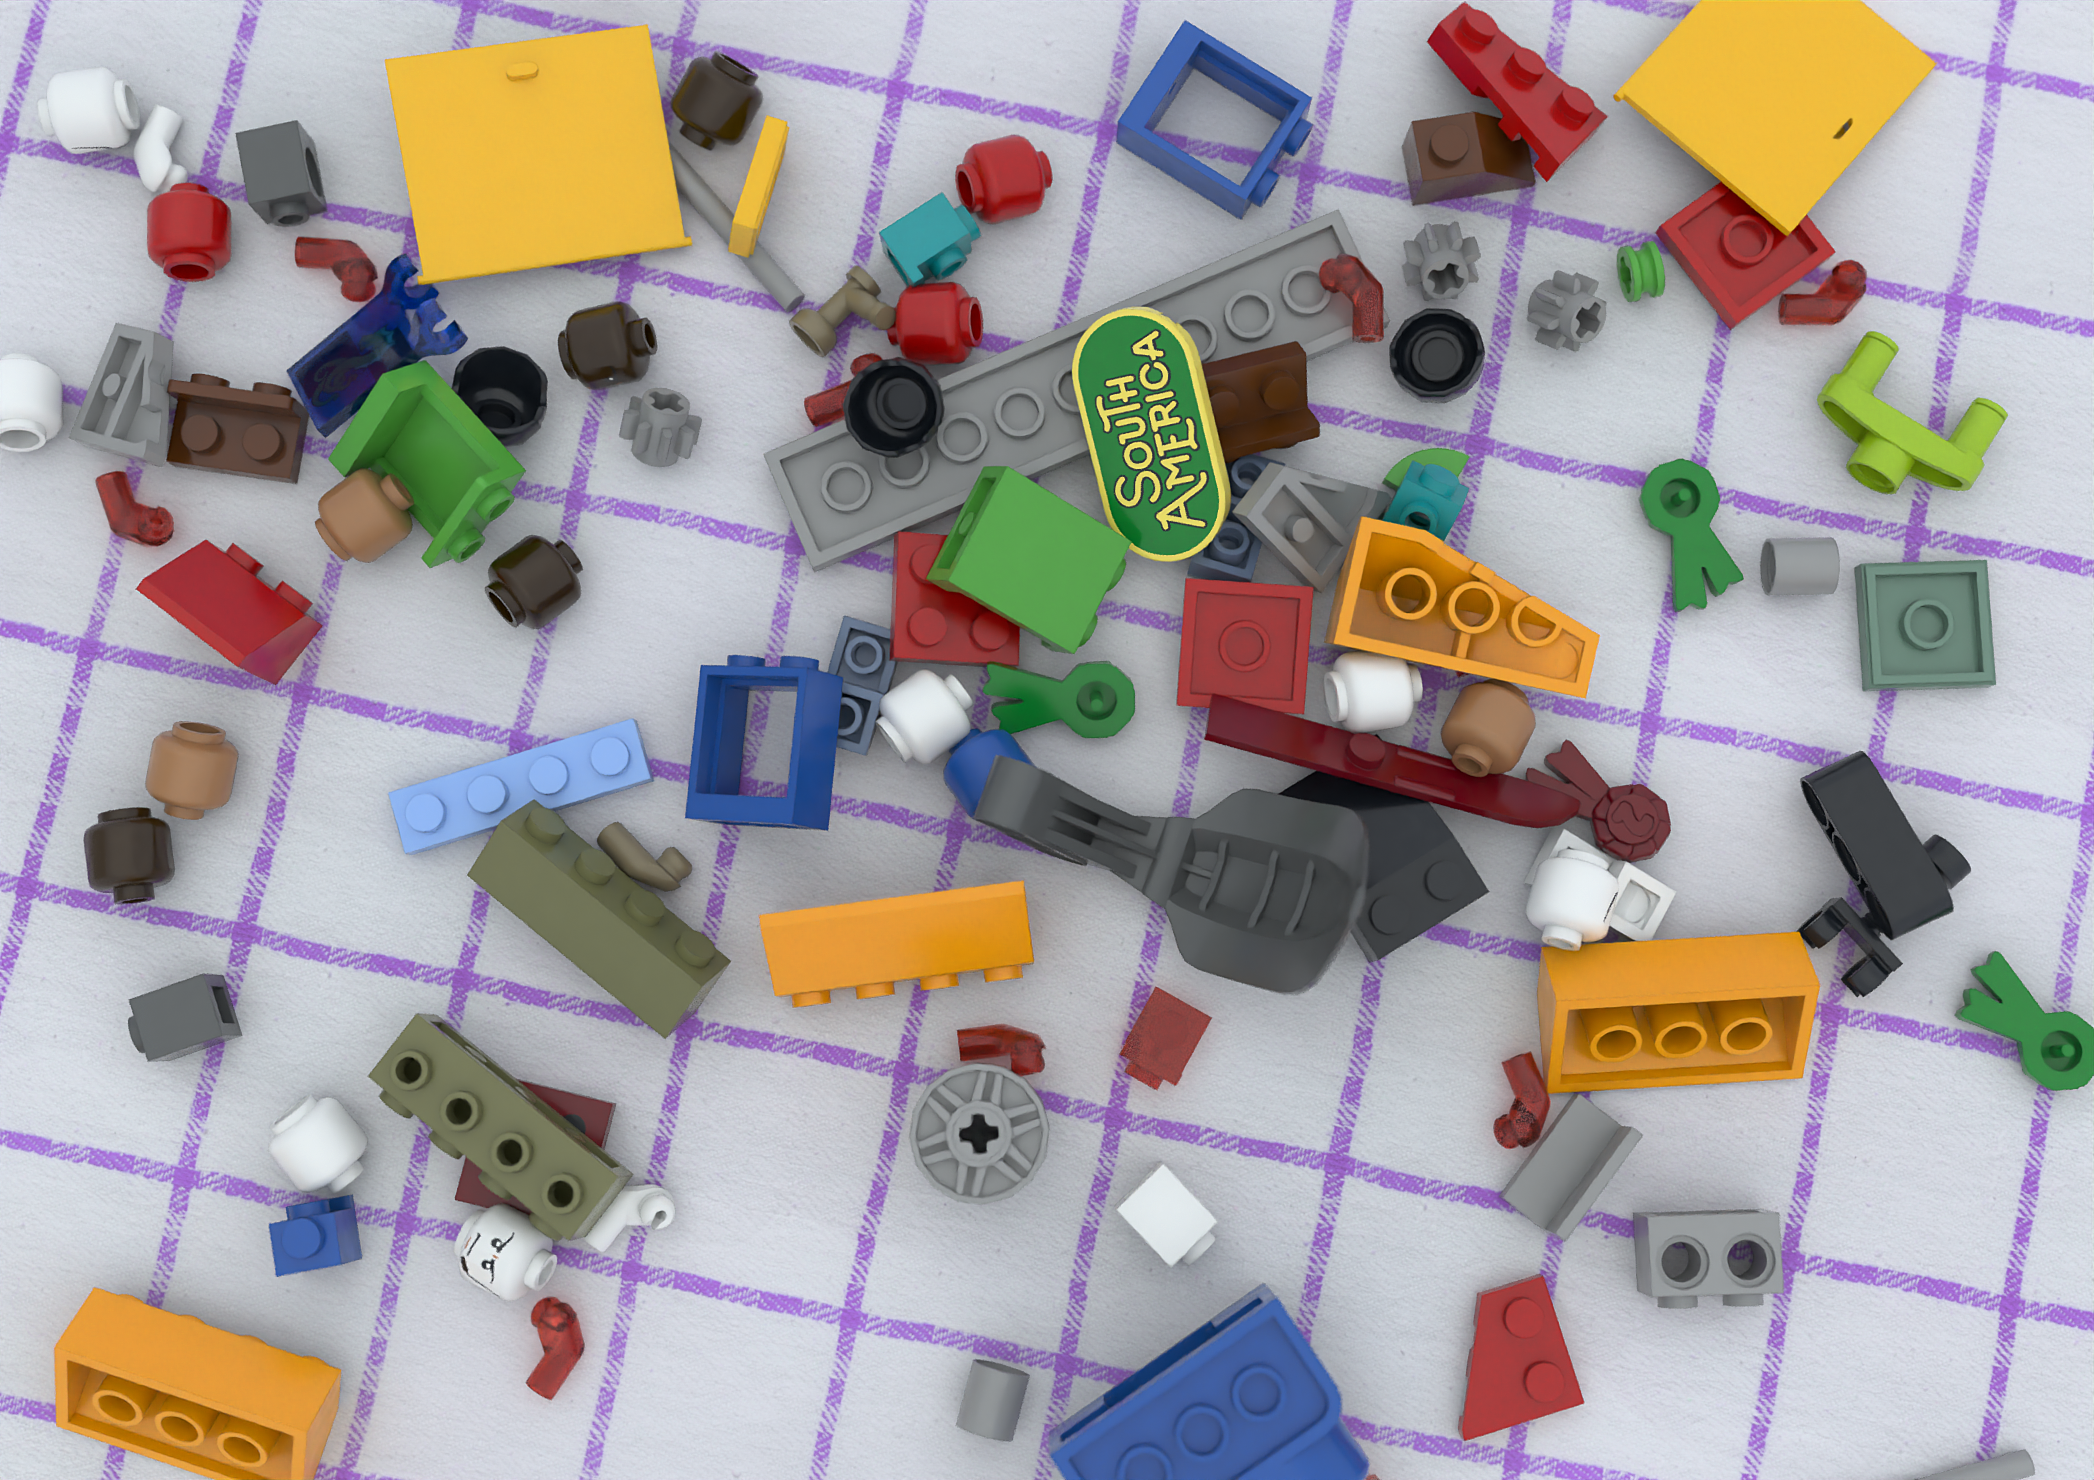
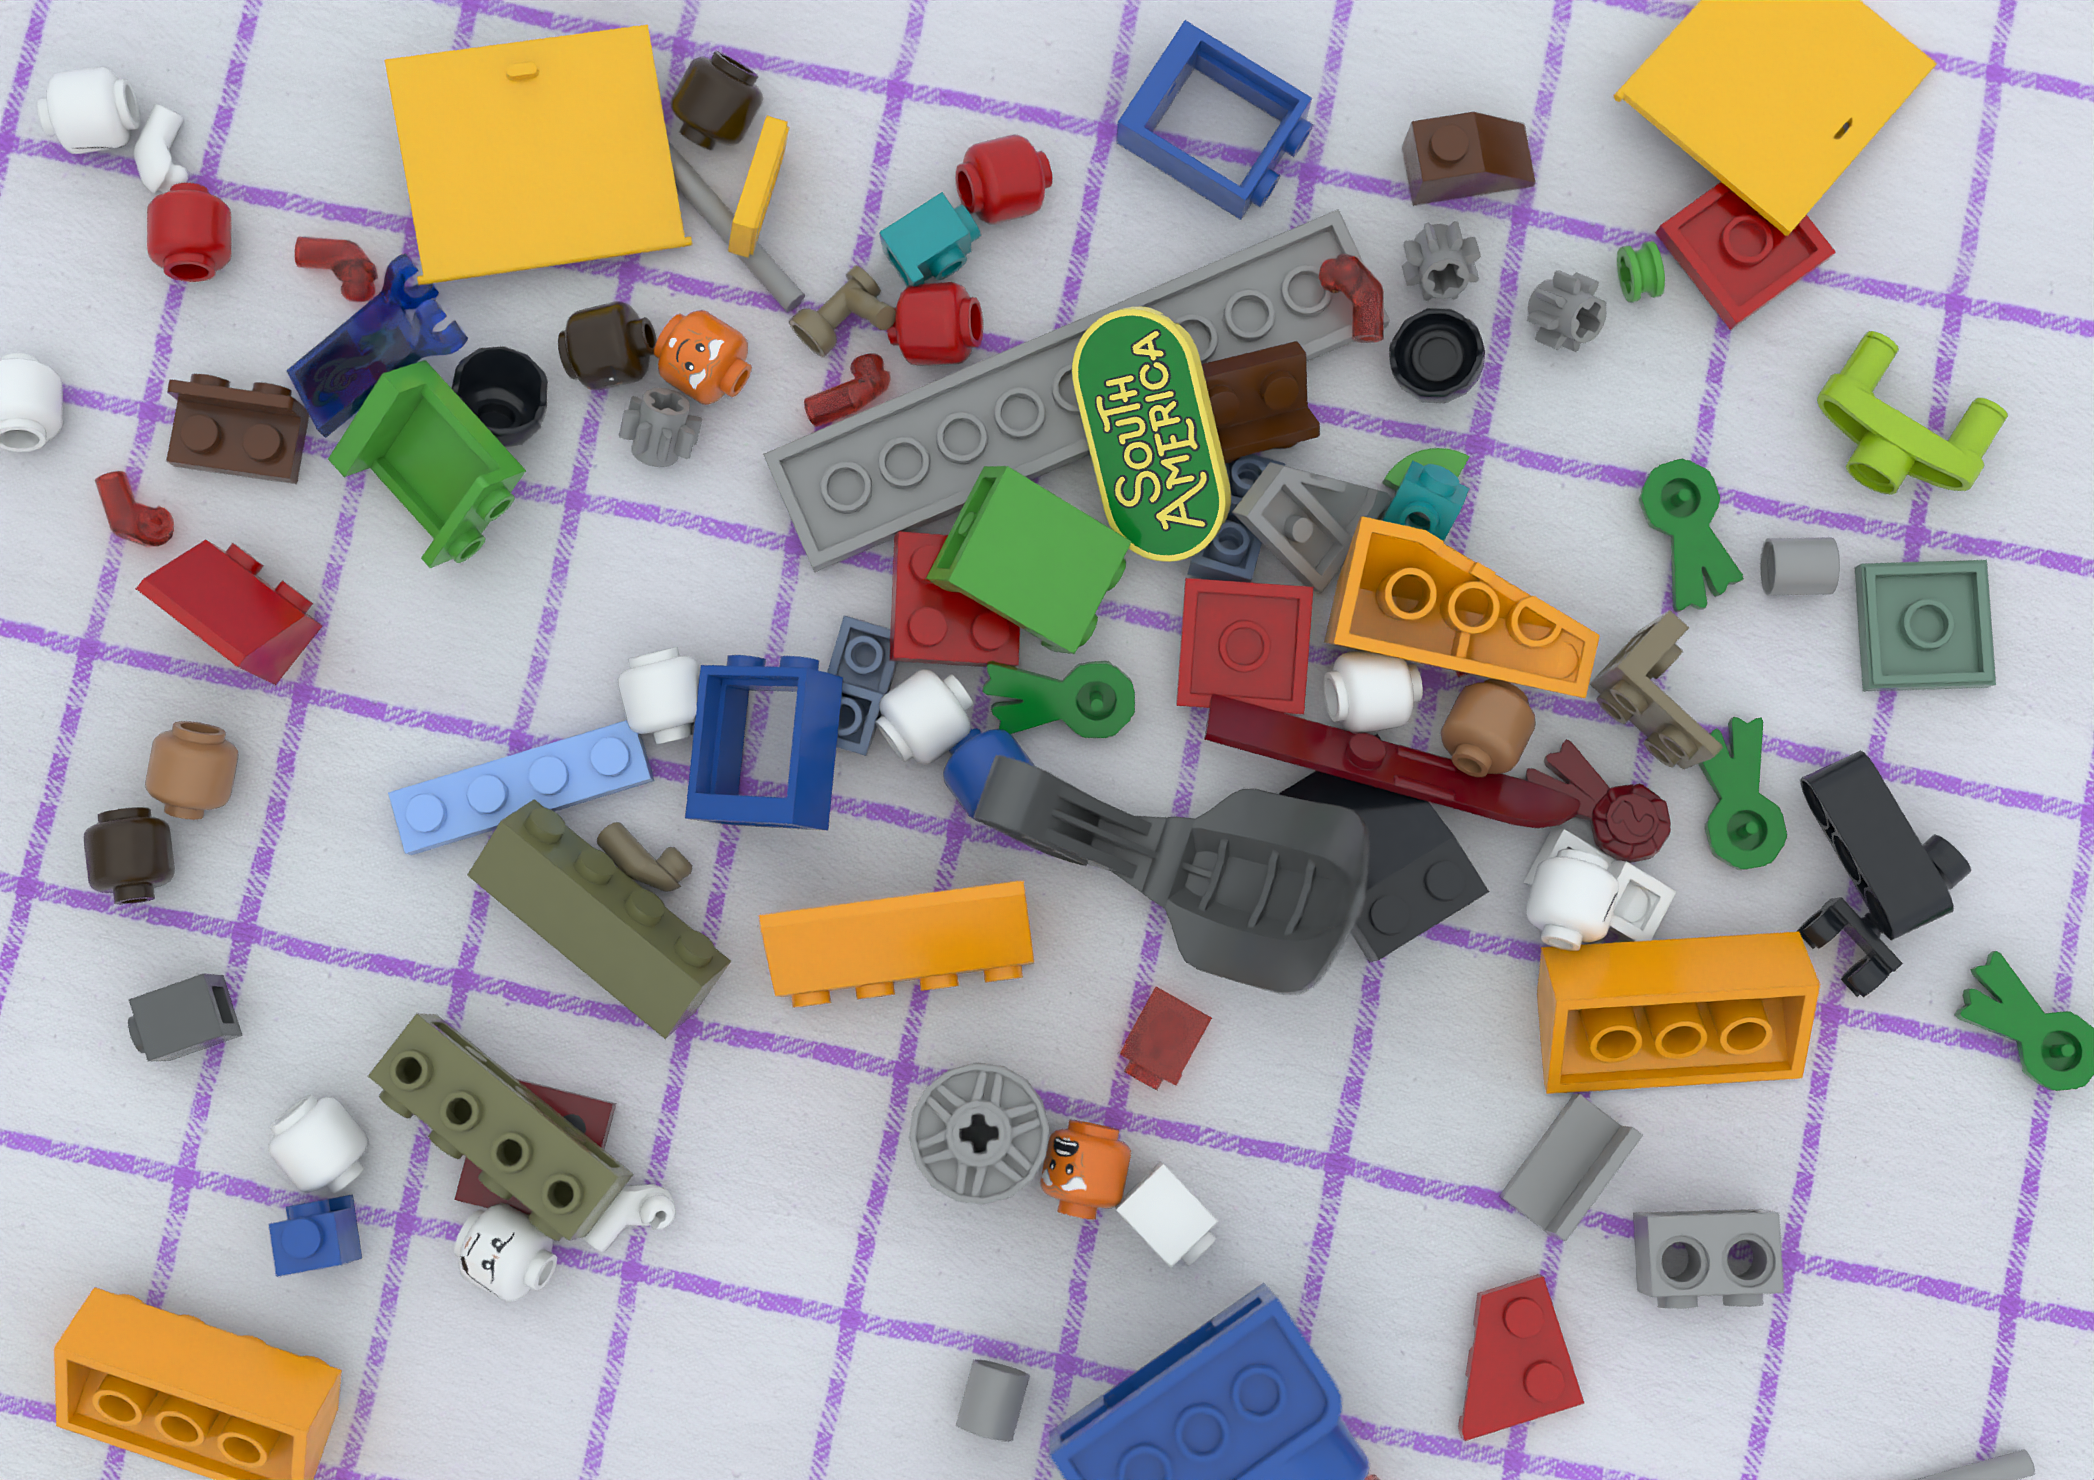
light grey wing [69,323,174,467] -> none
dark grey brick [235,120,327,227] -> none
medium nougat head [315,468,414,563] -> none
dark brown head [484,535,583,629] -> none
clear red arm [526,1296,585,1400] -> none
black hair [842,357,945,458] -> none
clear red arm [957,1024,1047,1076] -> none
red wing [1427,1,1608,182] -> none
clear red arm [1493,1051,1551,1149] -> none
clear red arm [1778,260,1867,326] -> none
none -> white head [618,647,700,744]
none -> orange head [654,310,752,405]
none -> orange head [1040,1119,1131,1220]
none -> dark tan bracket [1590,610,1723,769]
none -> green piece [1698,717,1787,870]

